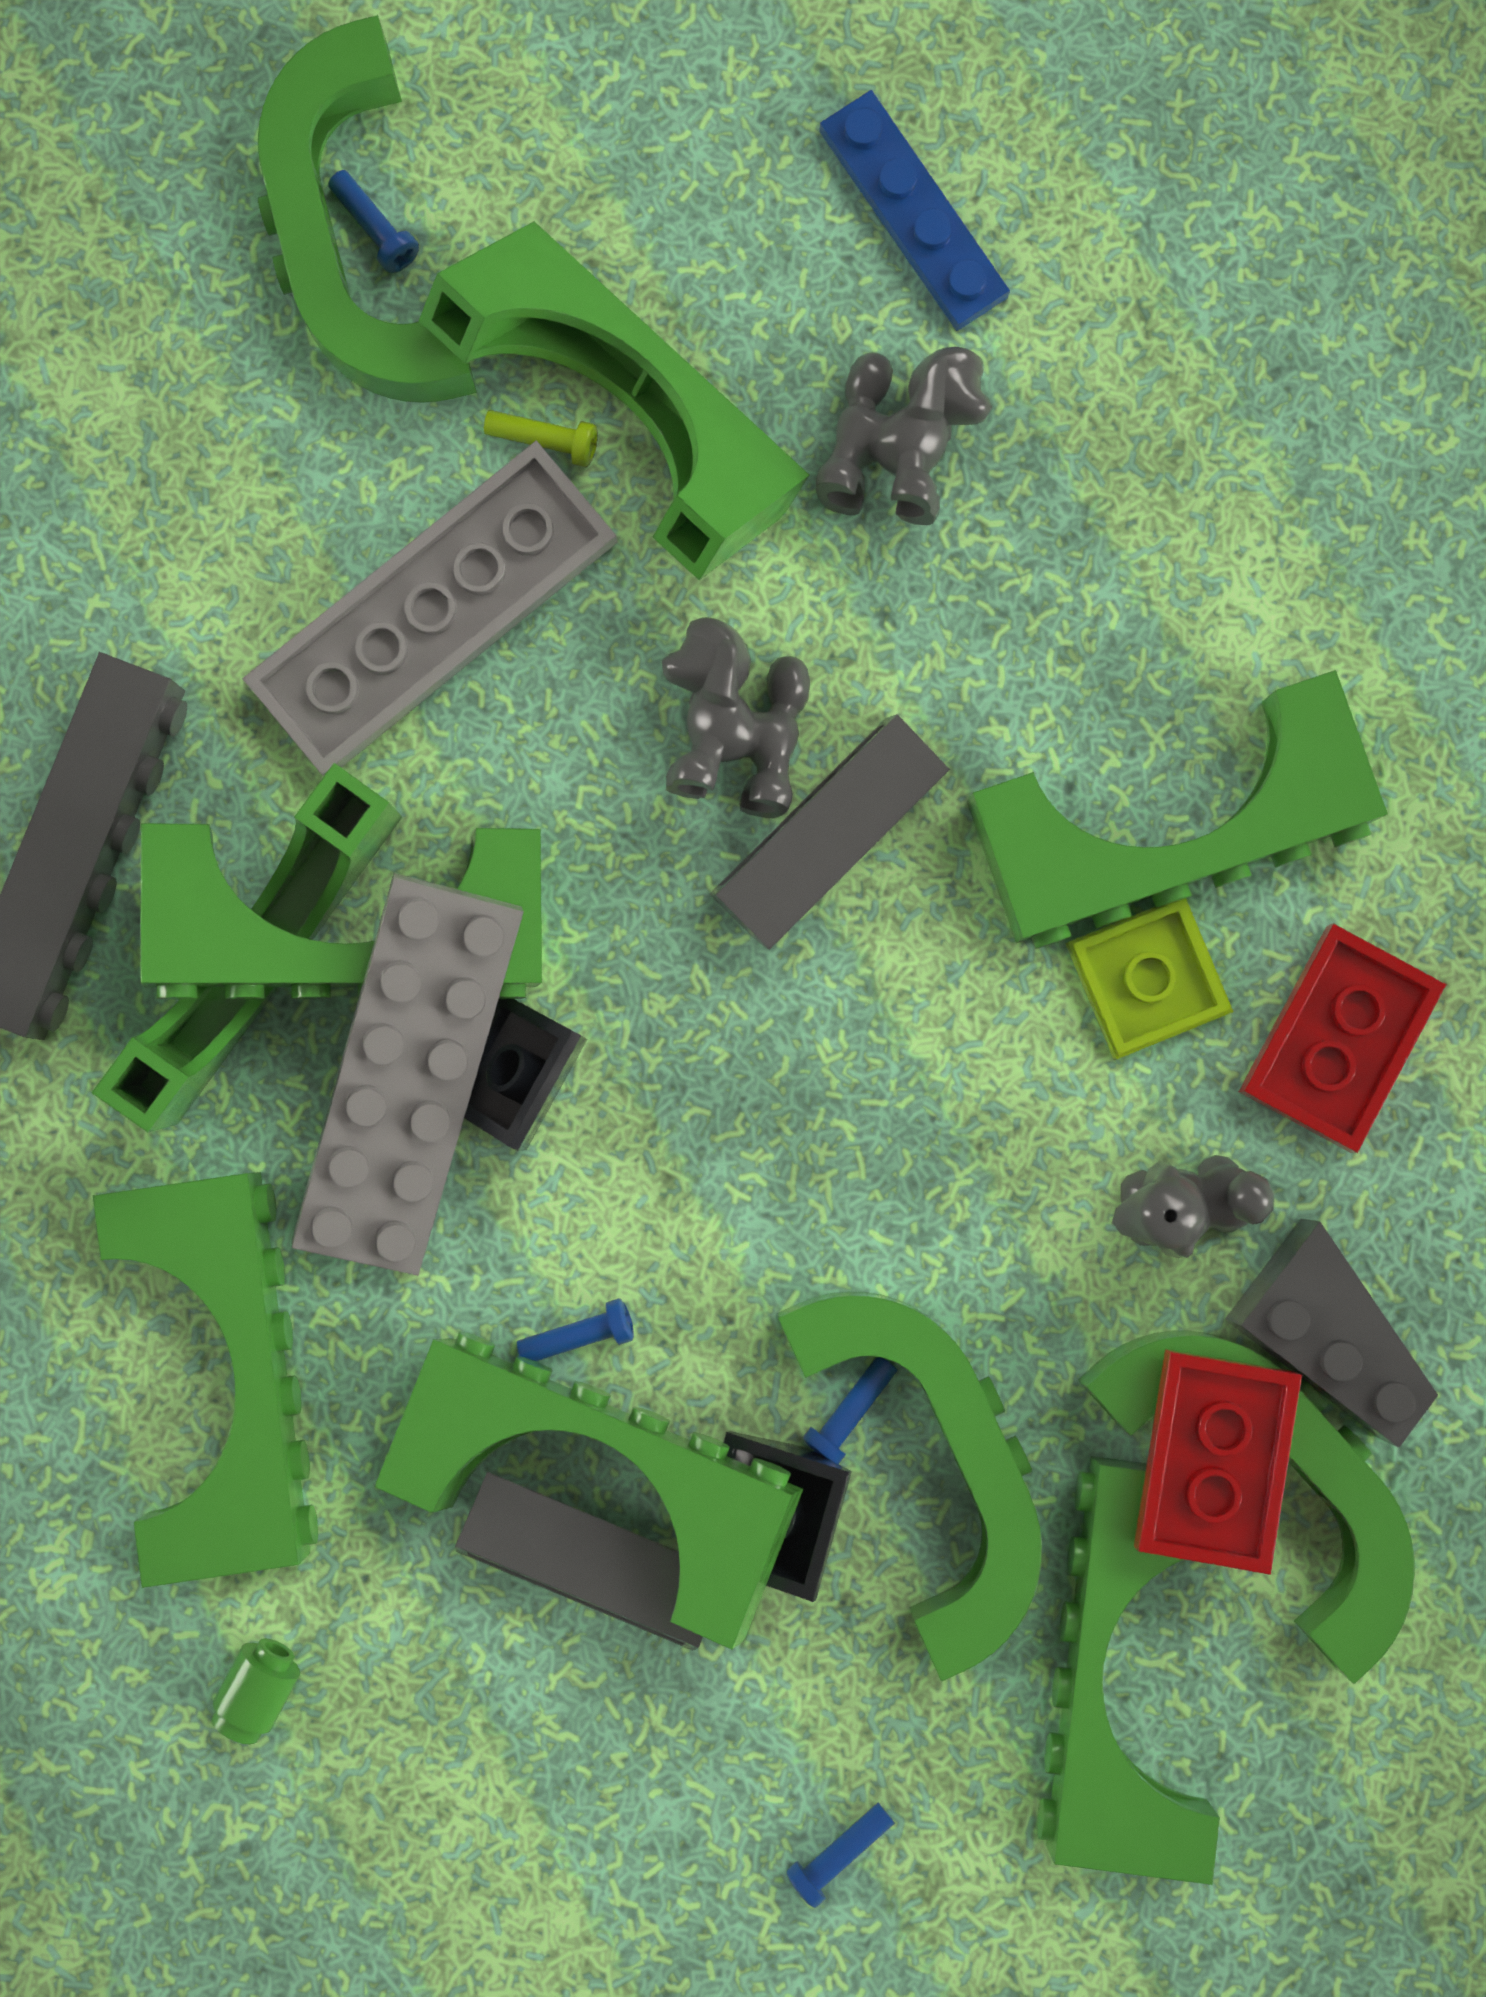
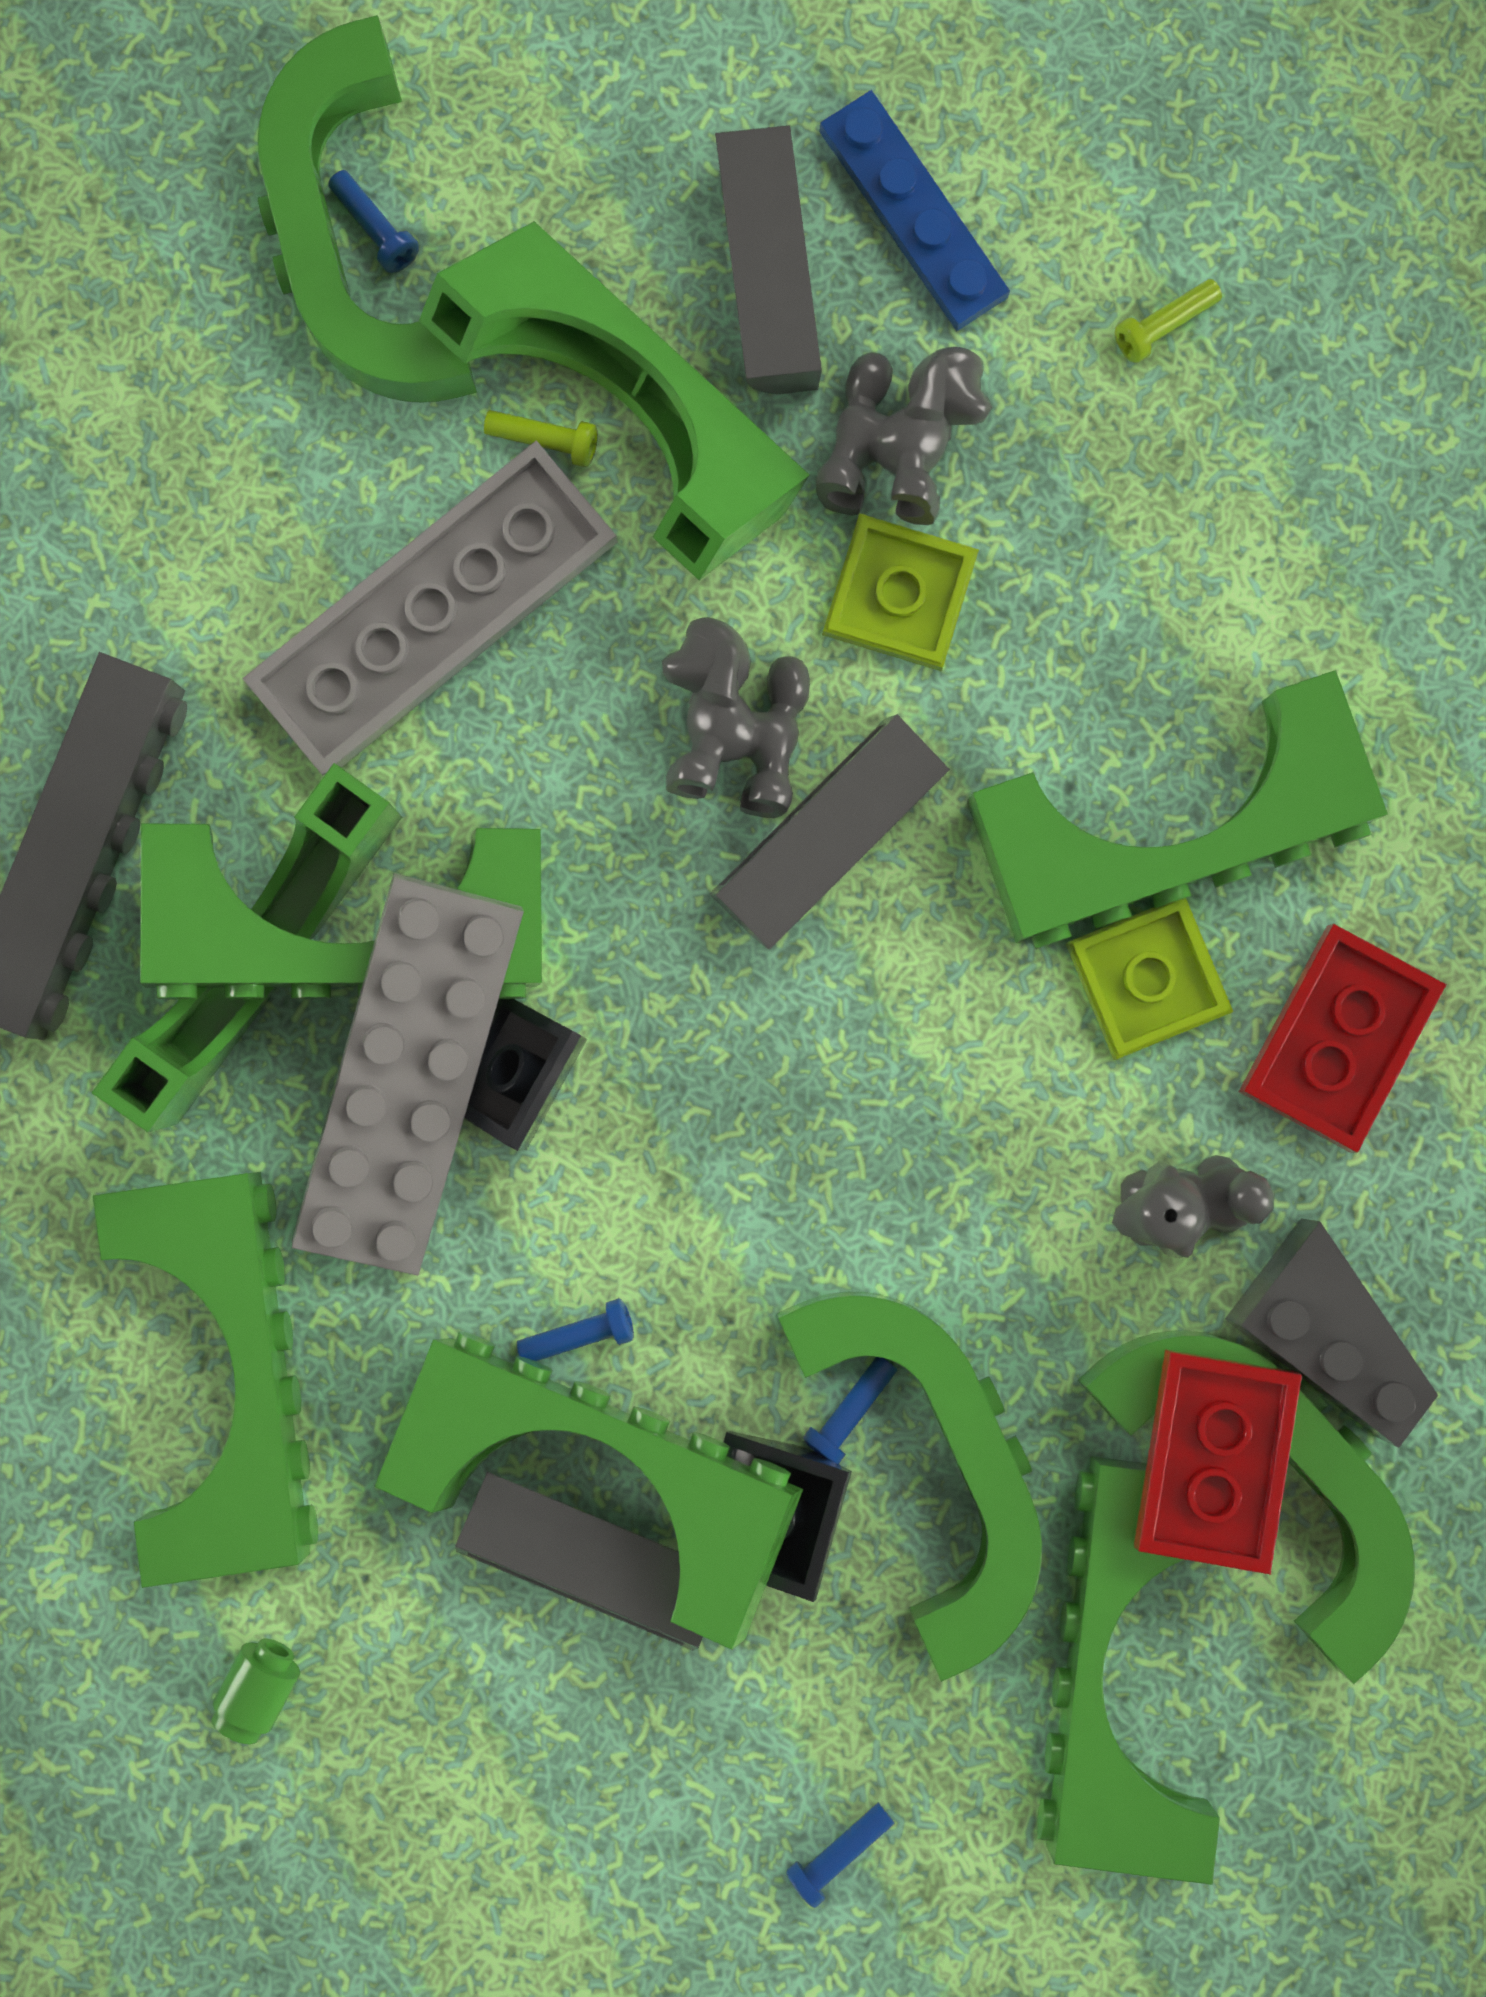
none -> dark grey brick [715,125,822,394]
none -> lime tile [822,513,979,671]
none -> lime piece [1114,279,1222,363]

